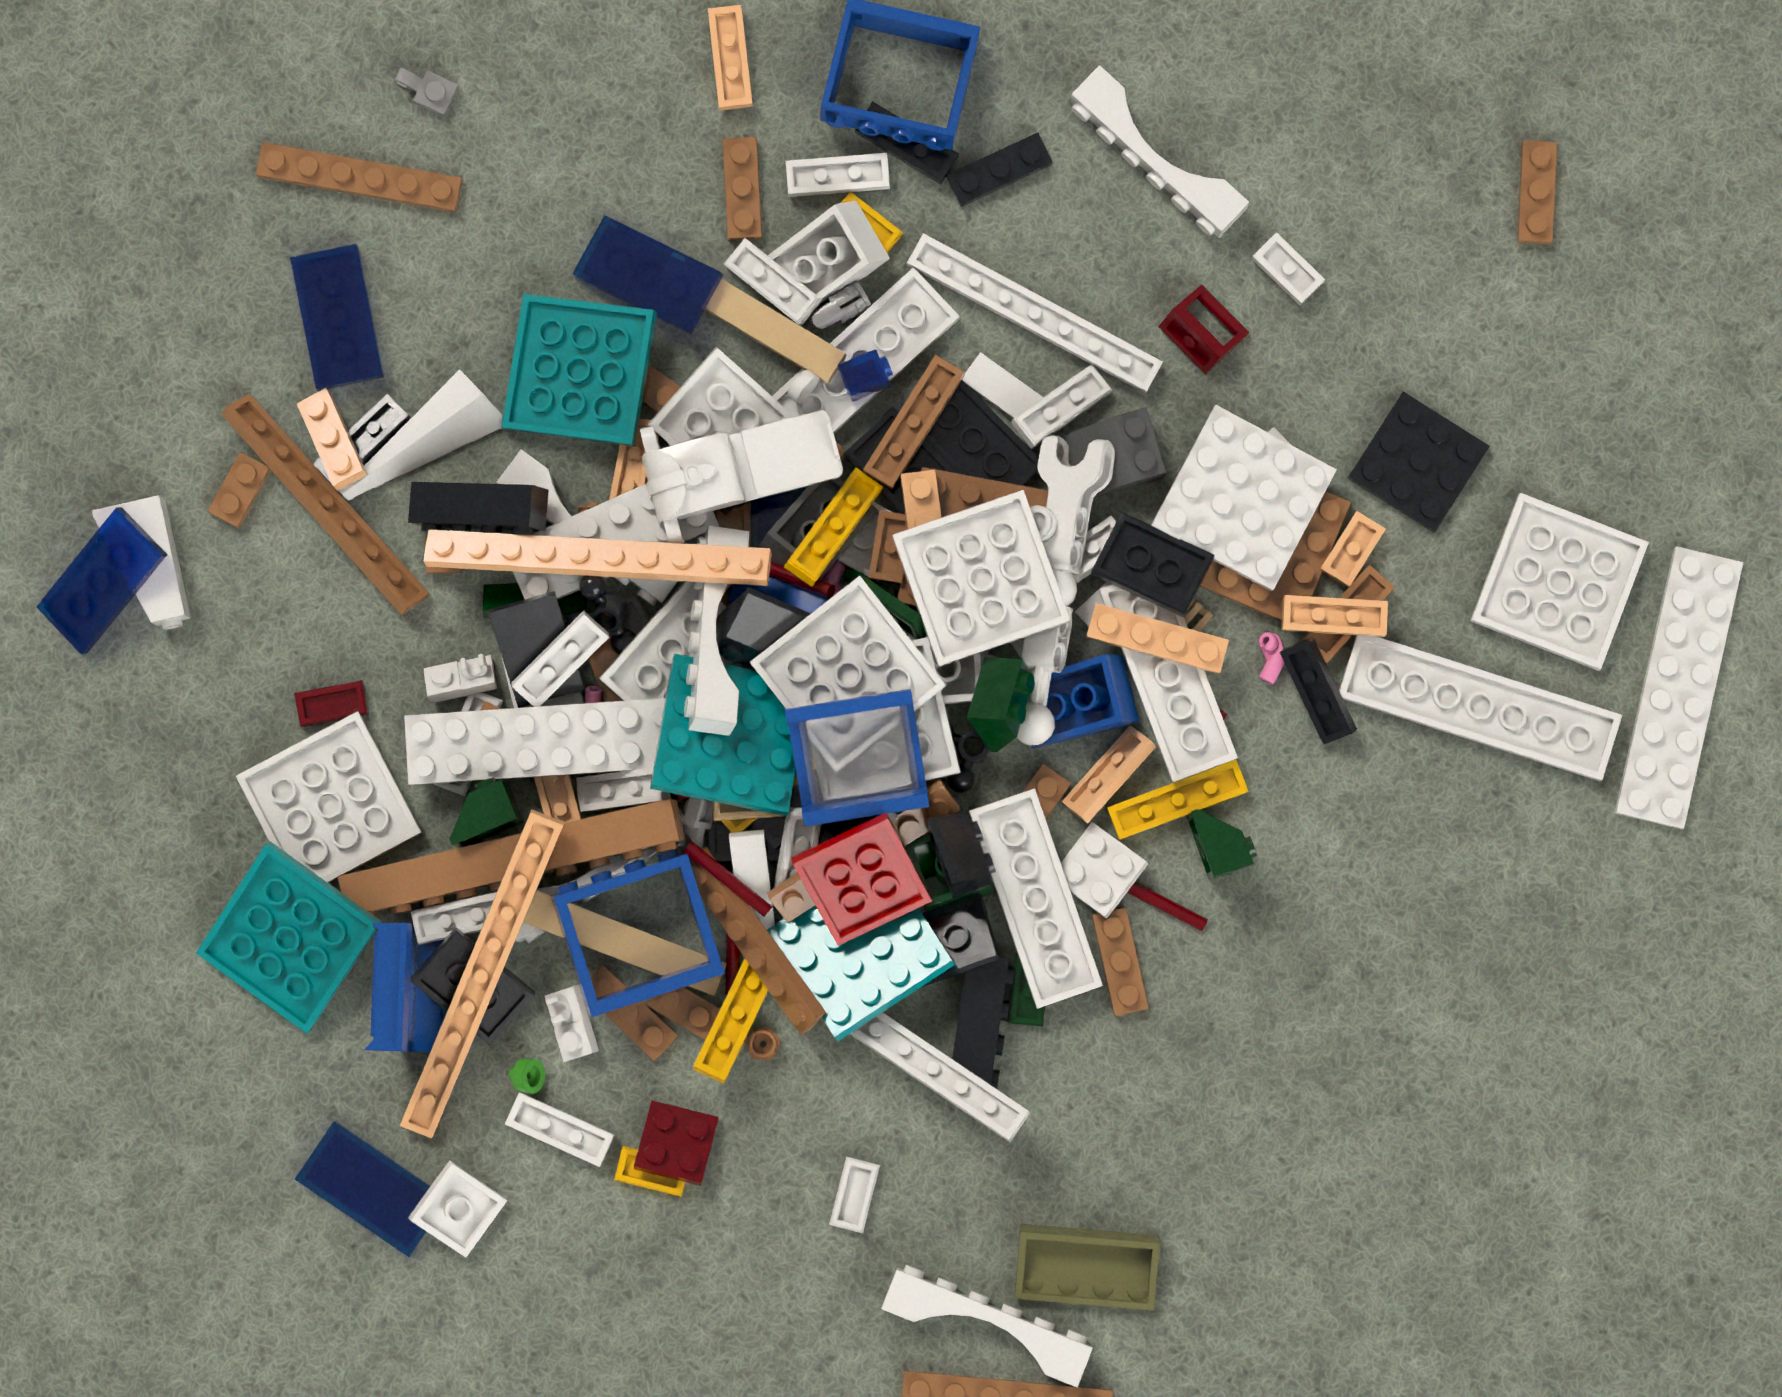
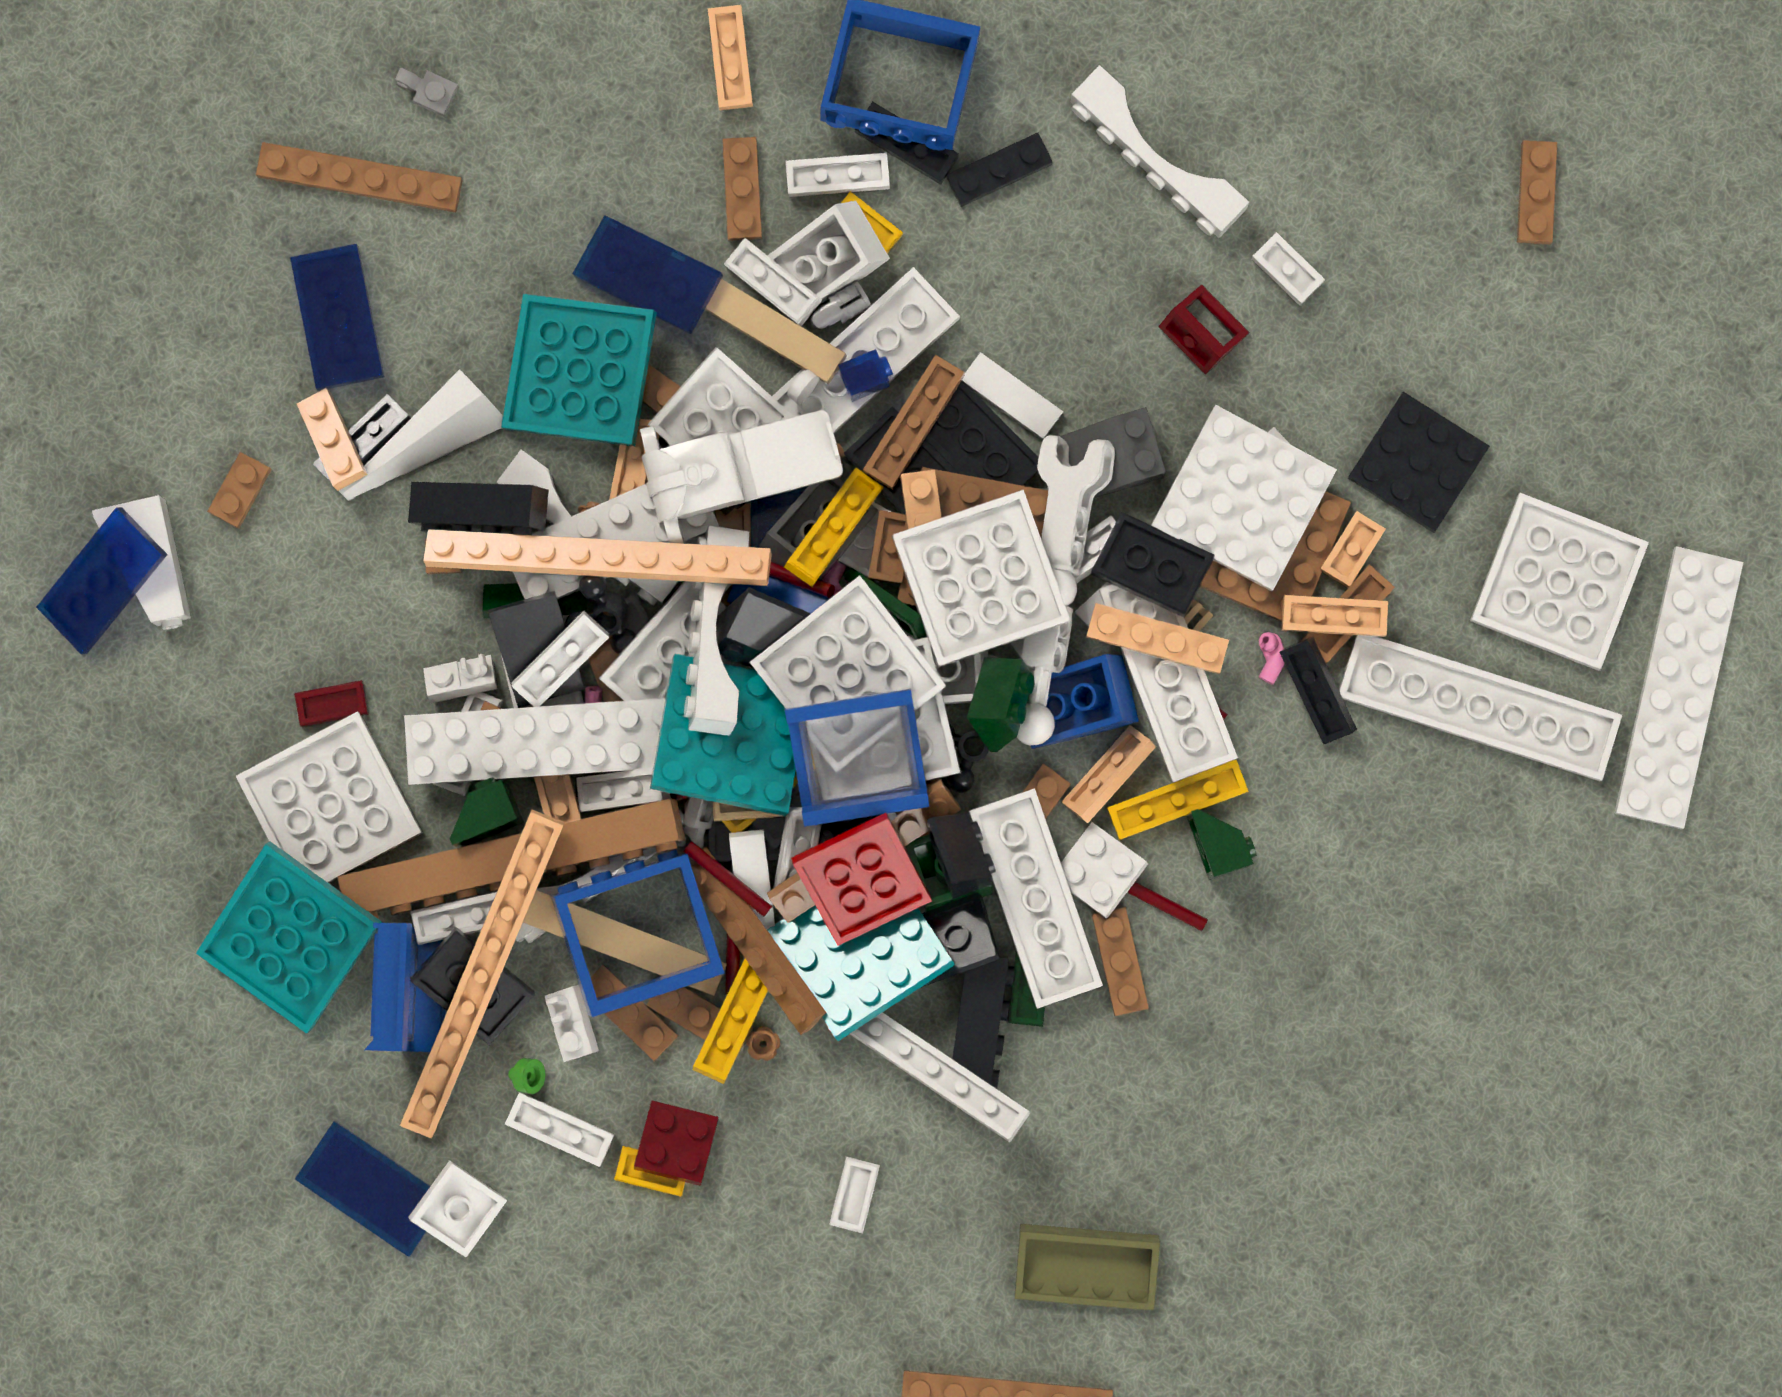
medium nougat plate [221,393,429,615] -> none
white arch [881,1265,1093,1388] -> none
white plate [907,233,1163,394] -> none
white tile [1011,364,1113,449] -> none
white tile [1030,505,1057,541] -> none

